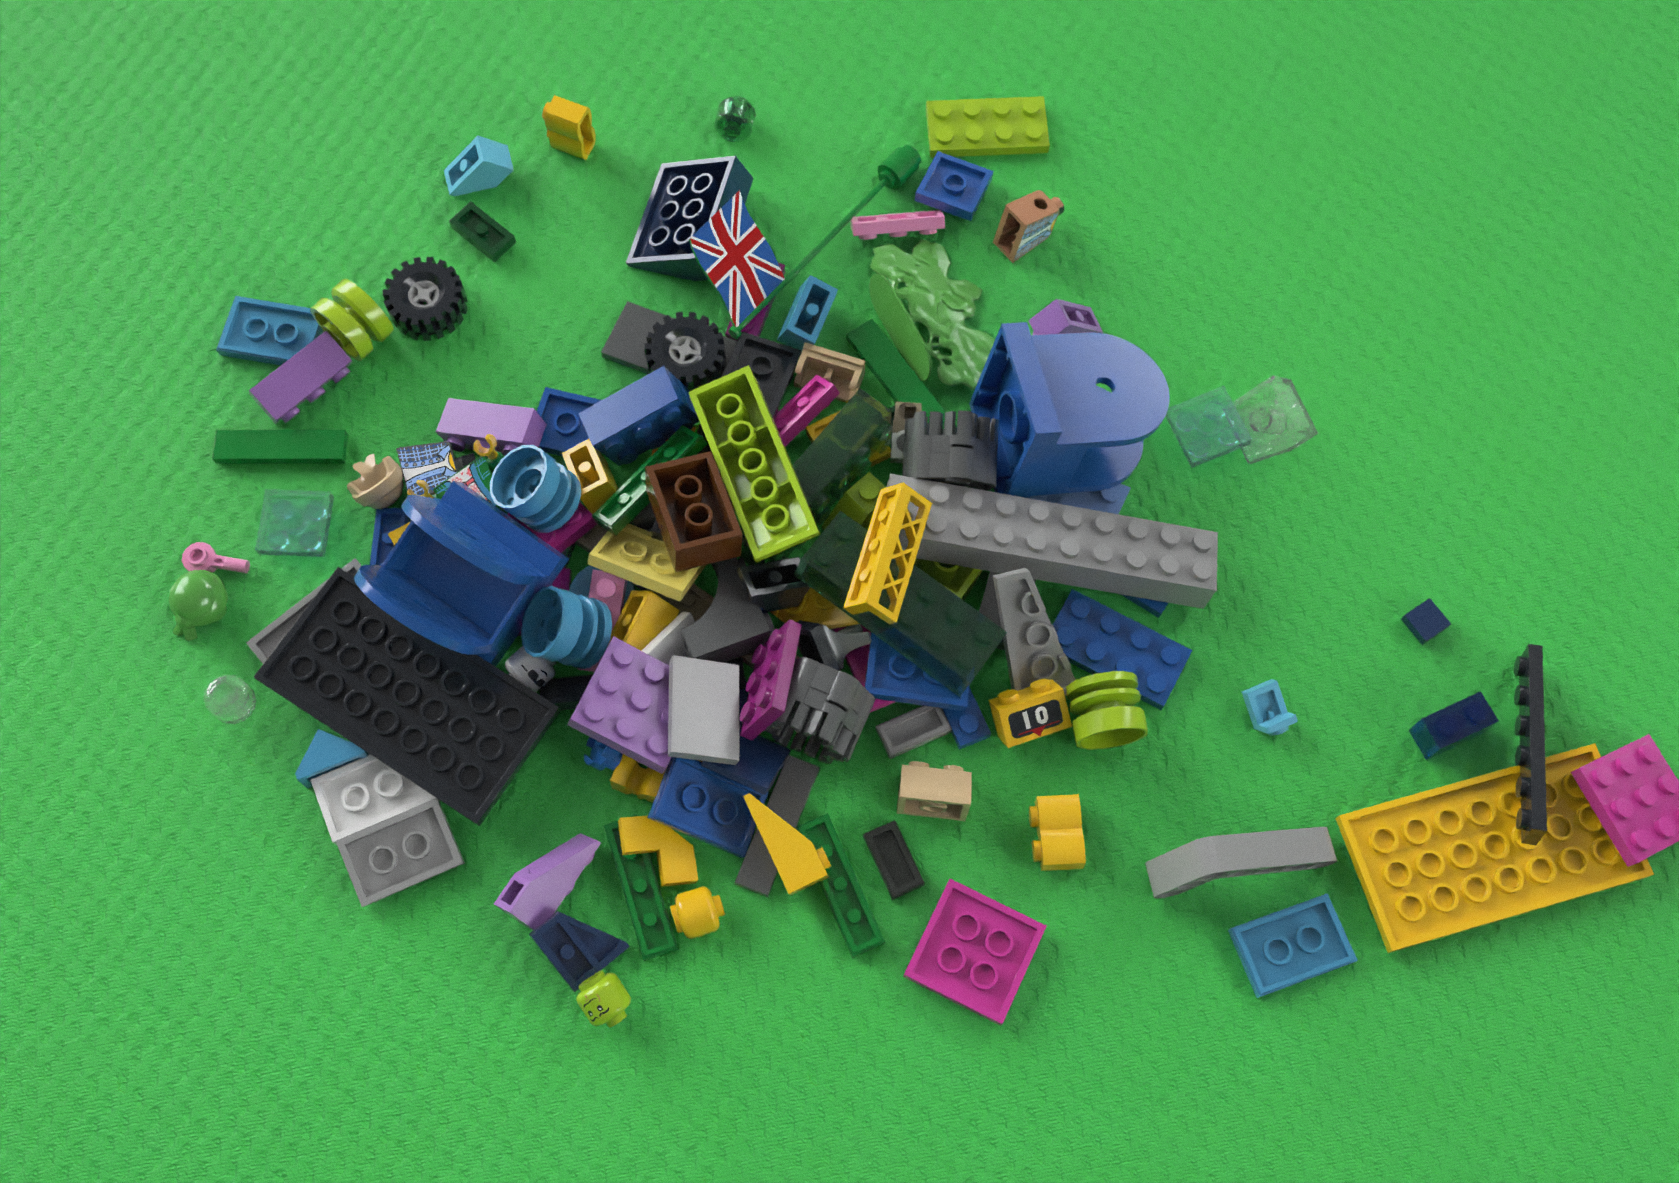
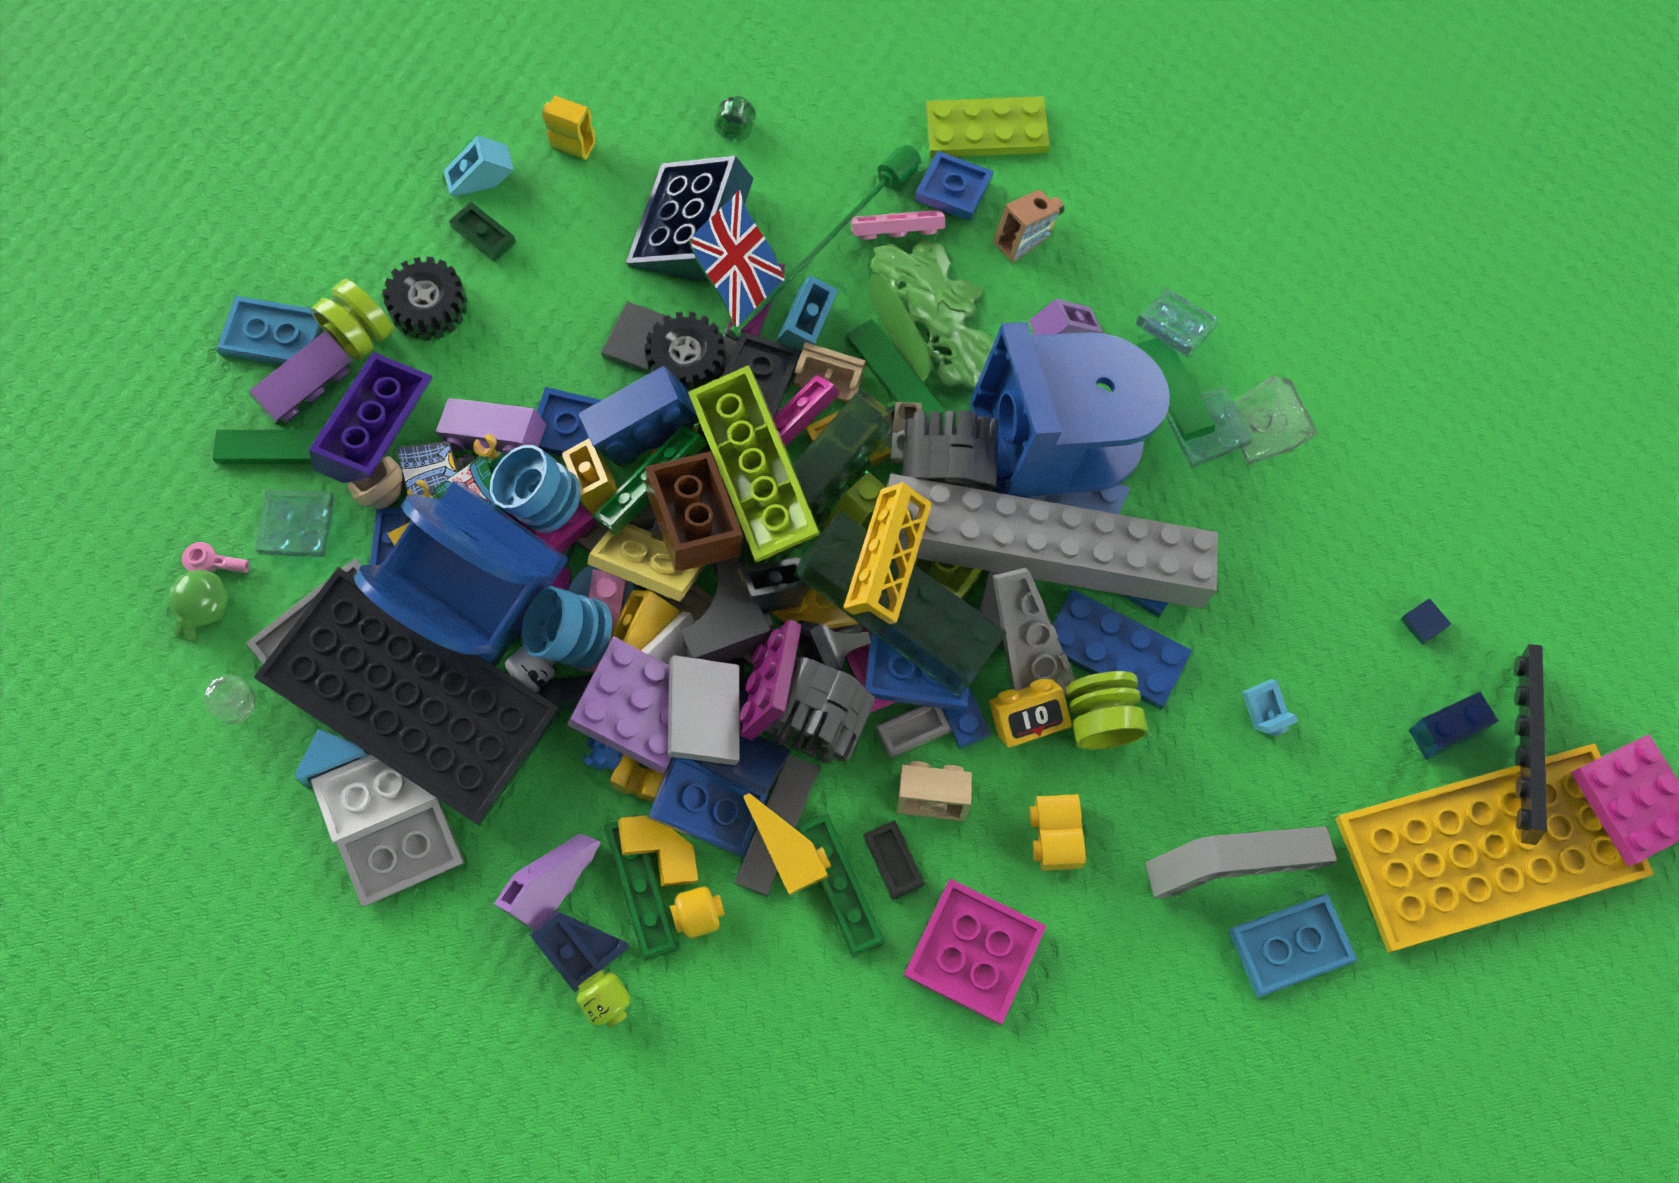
none -> dark purple slope [309,352,432,483]
none -> clear light blue plate [1135,288,1219,357]
none -> green tile [1137,335,1216,441]

